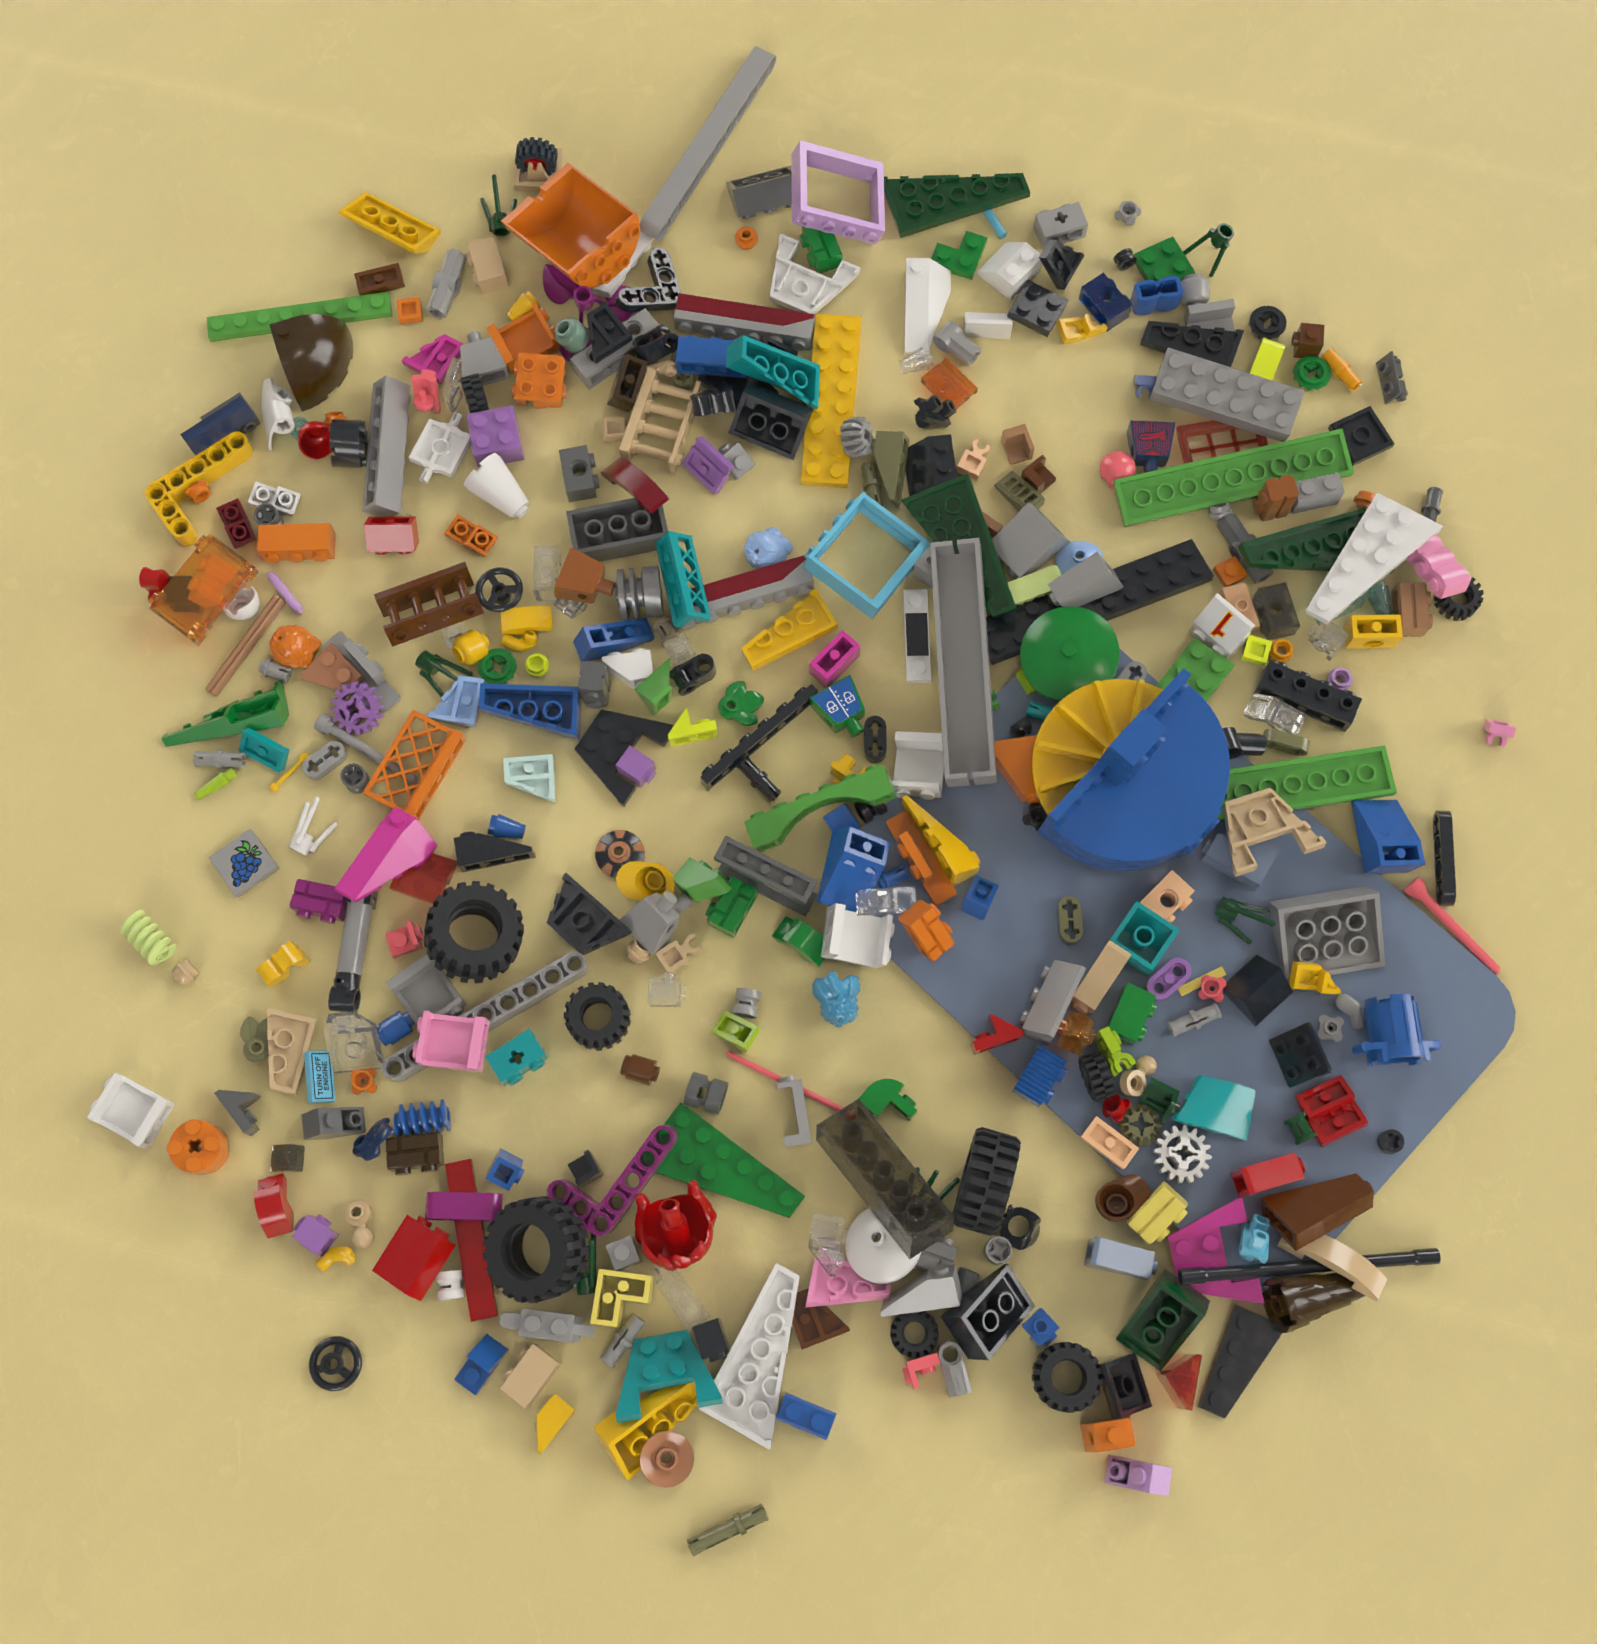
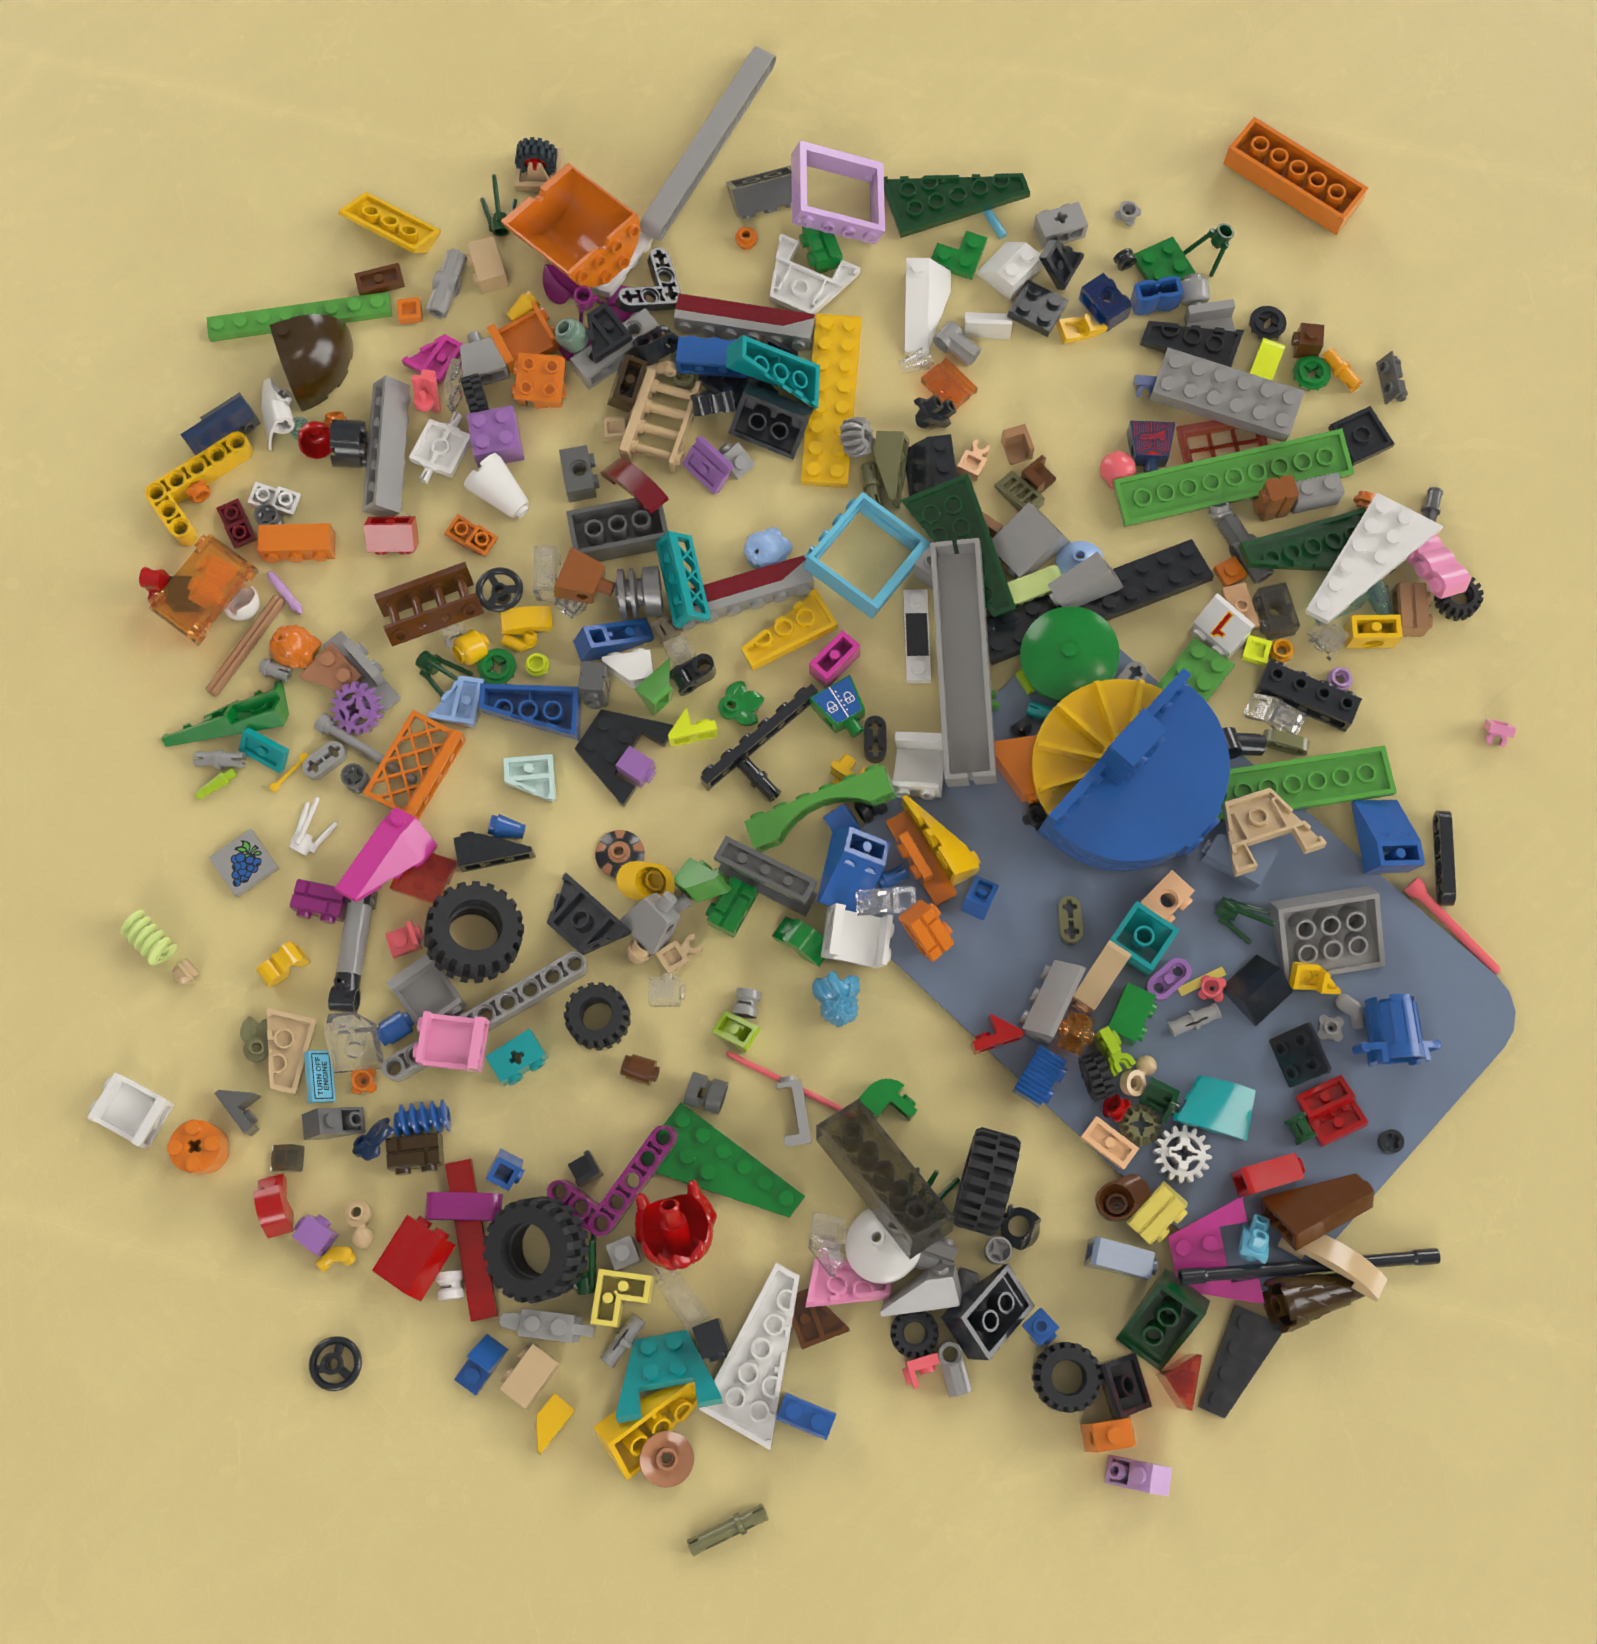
none -> orange brick [1223,117,1369,235]

